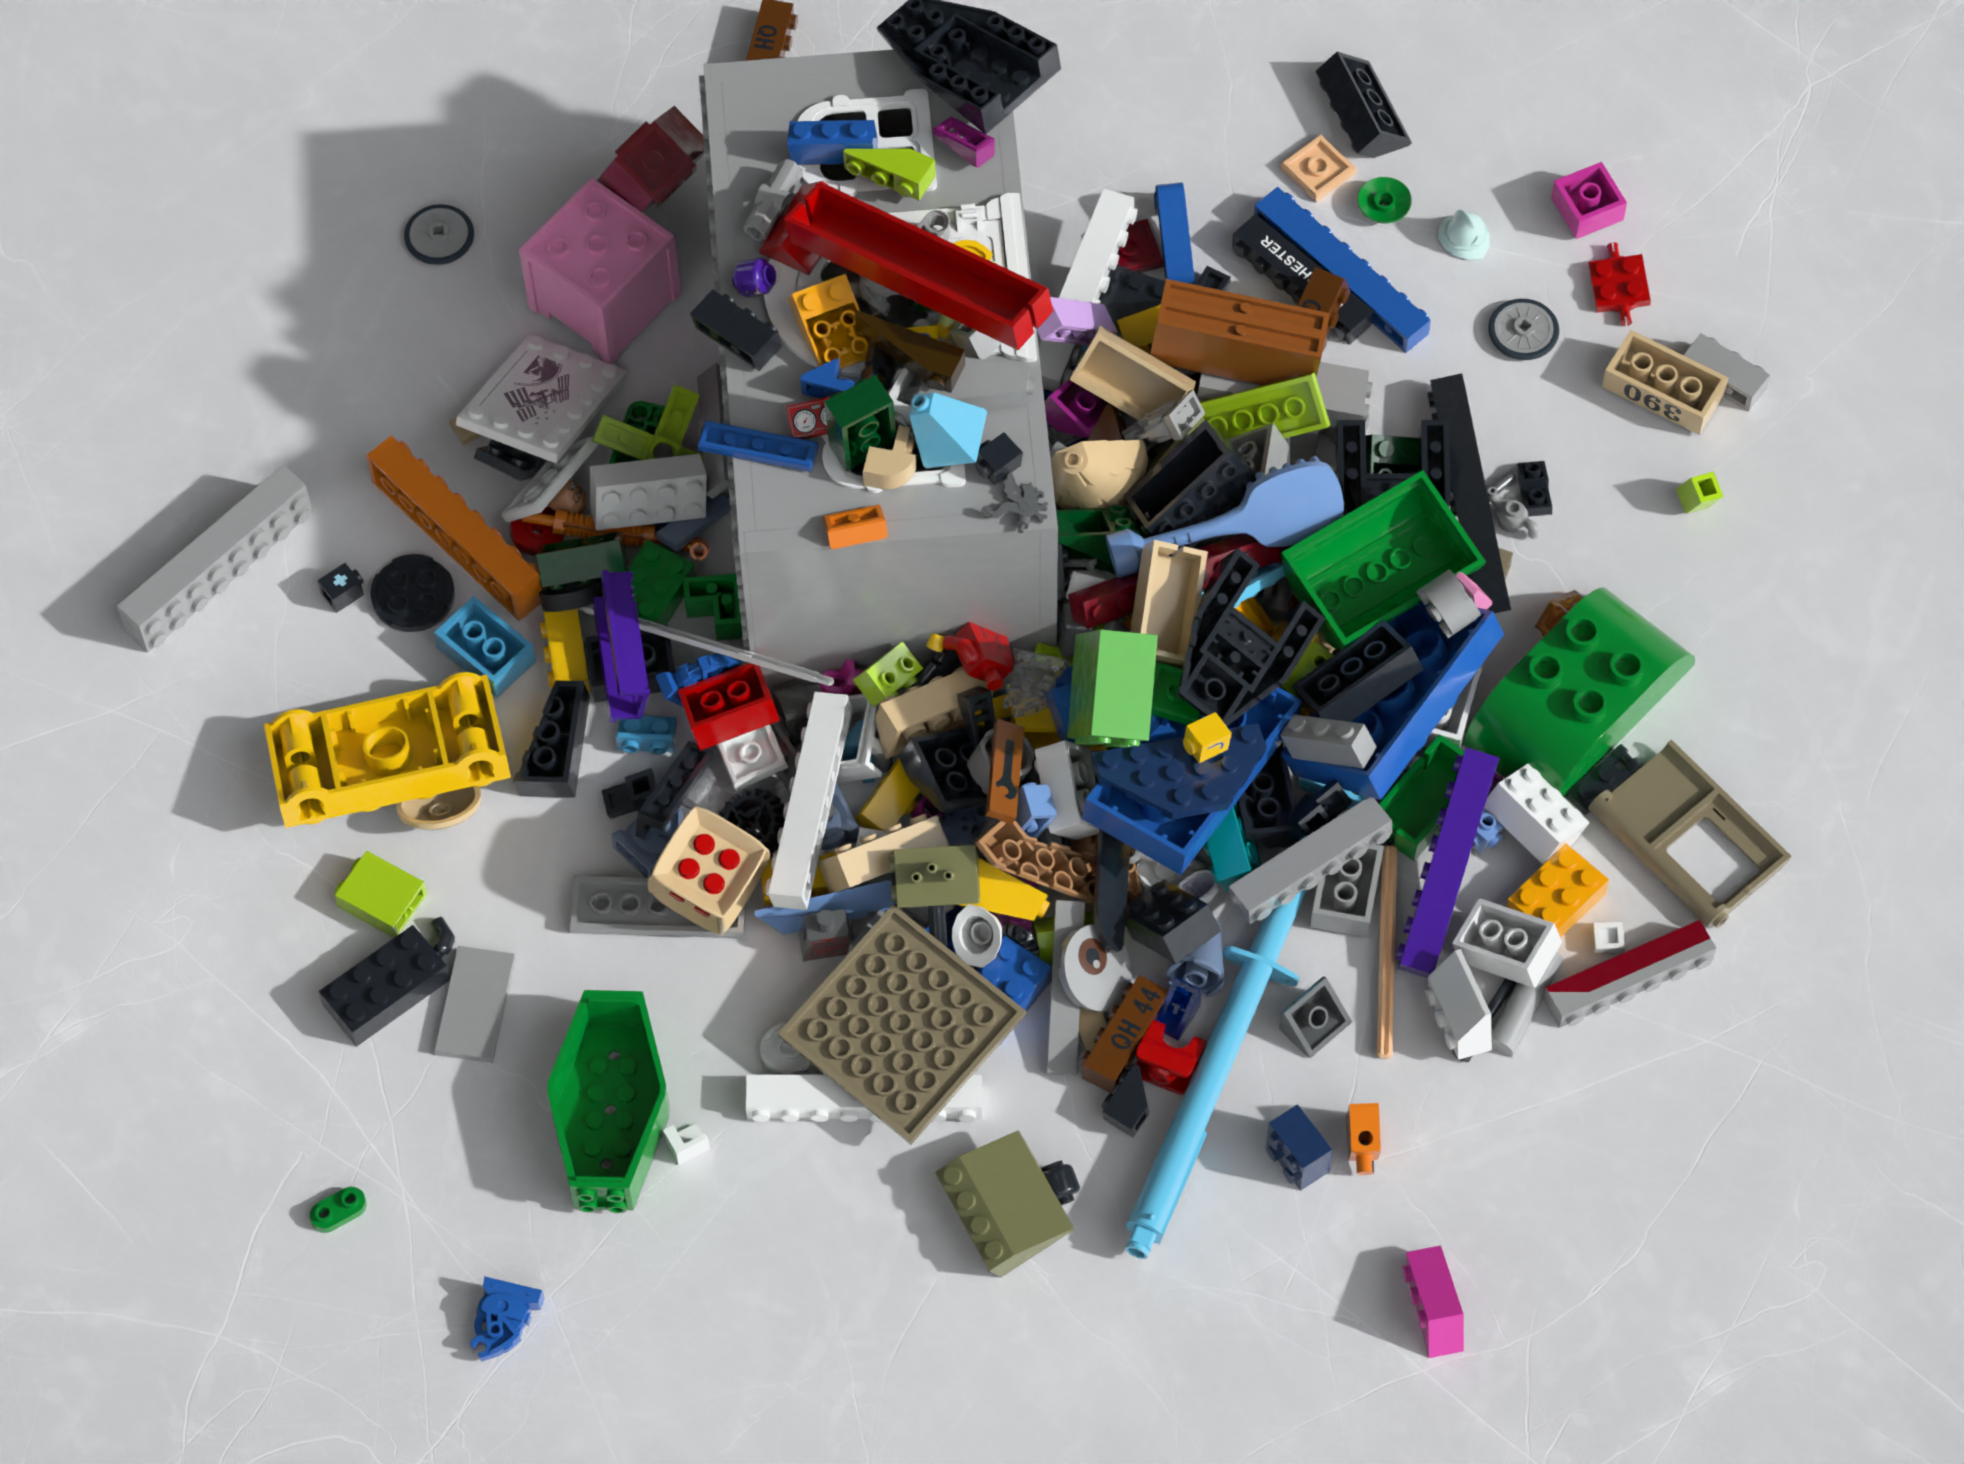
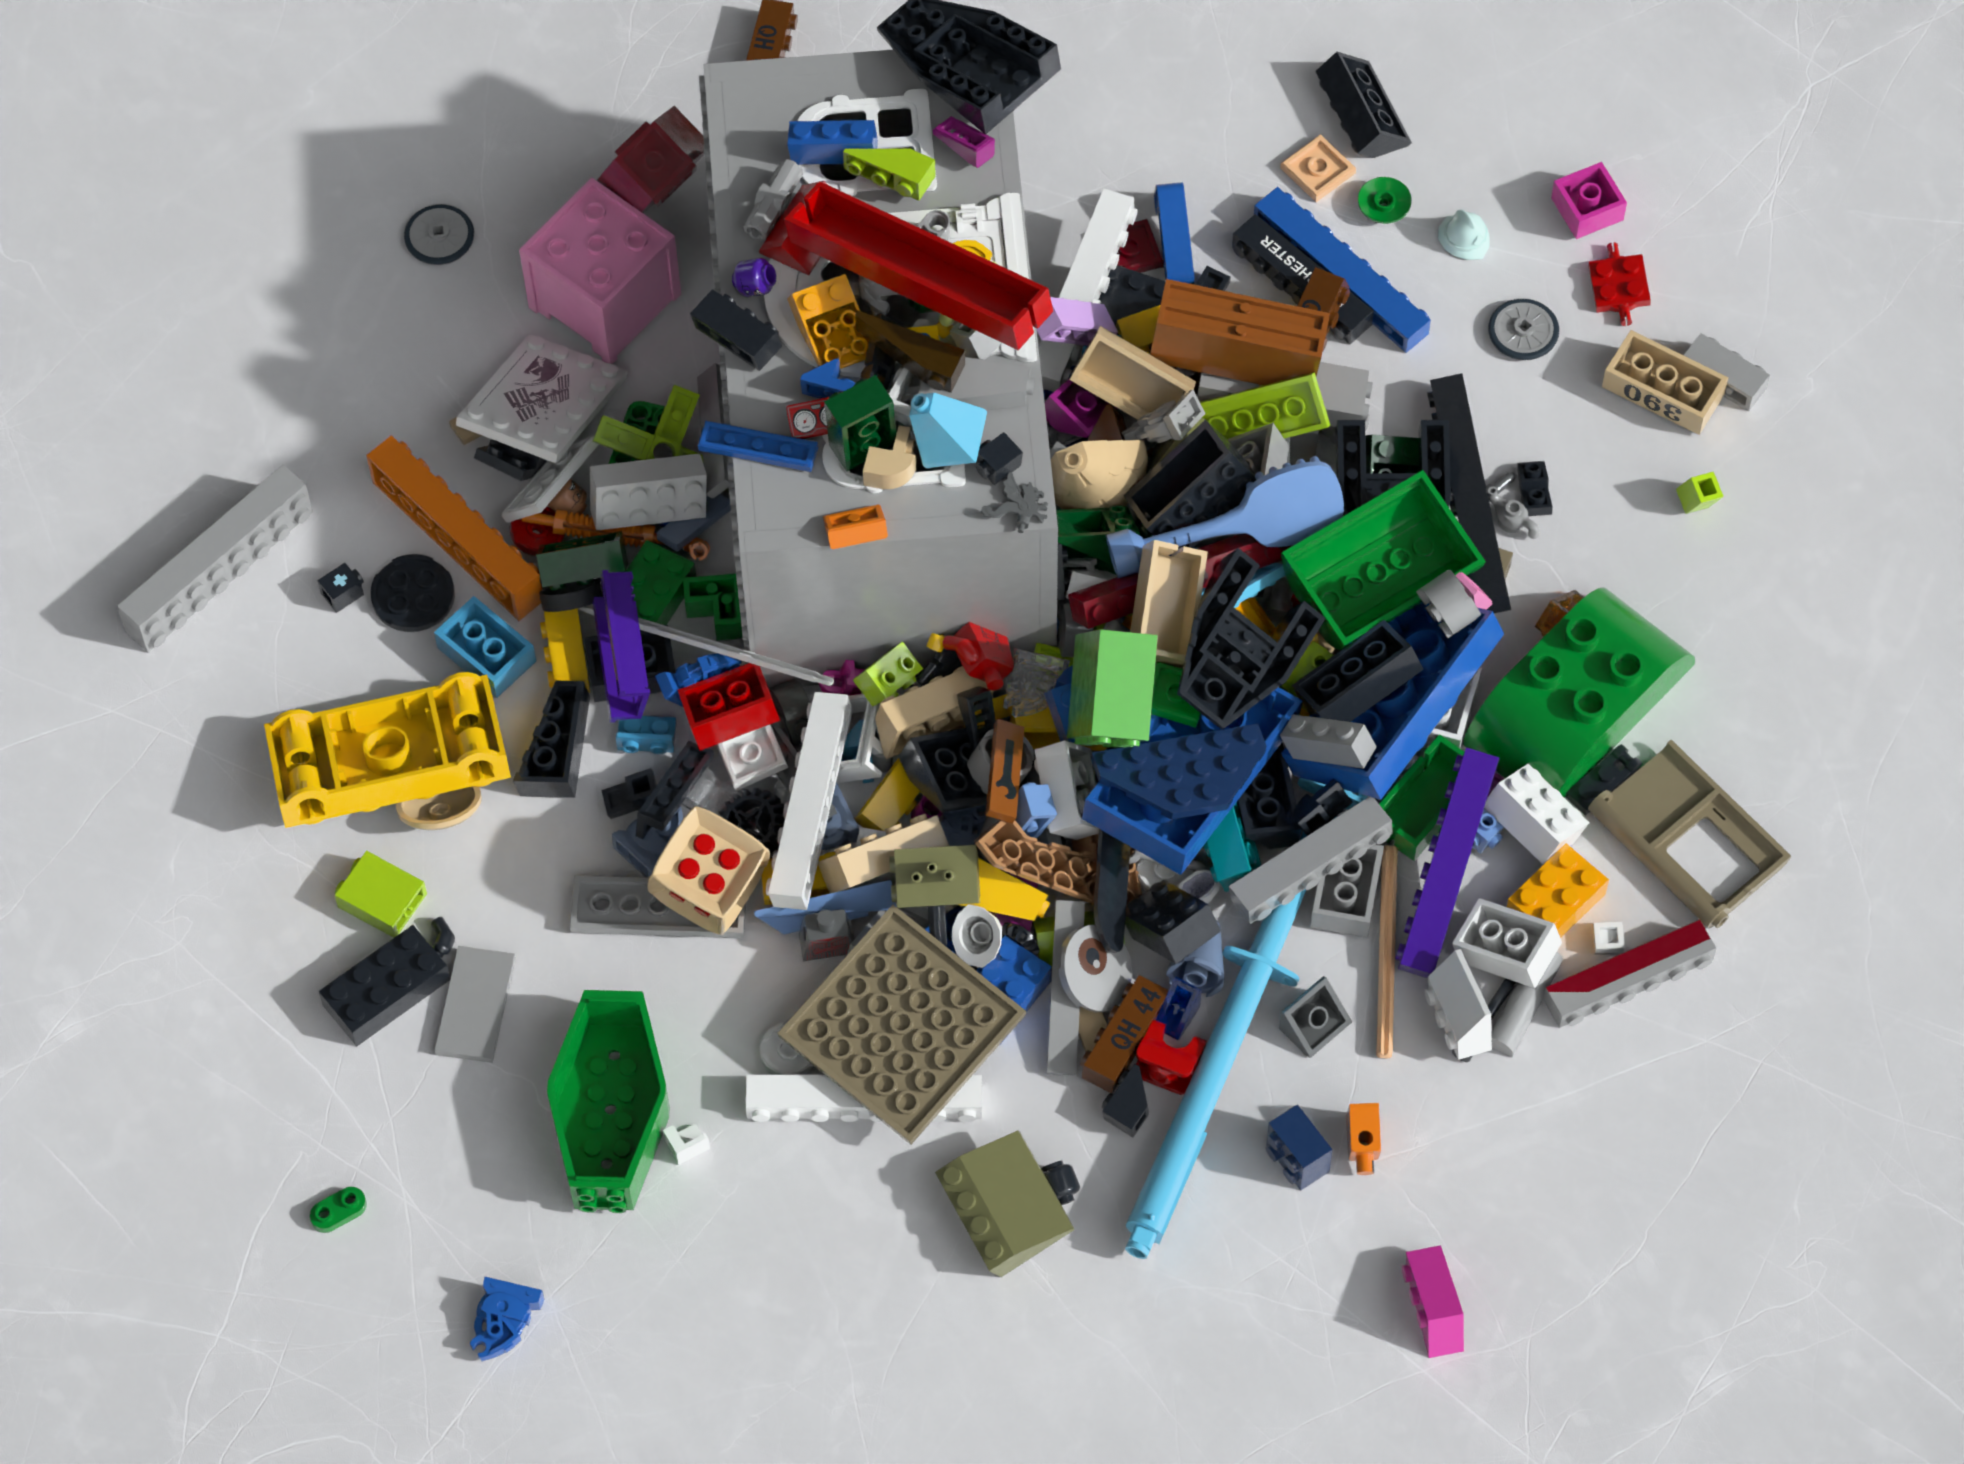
yellow brick [1183,712,1232,763] -> none

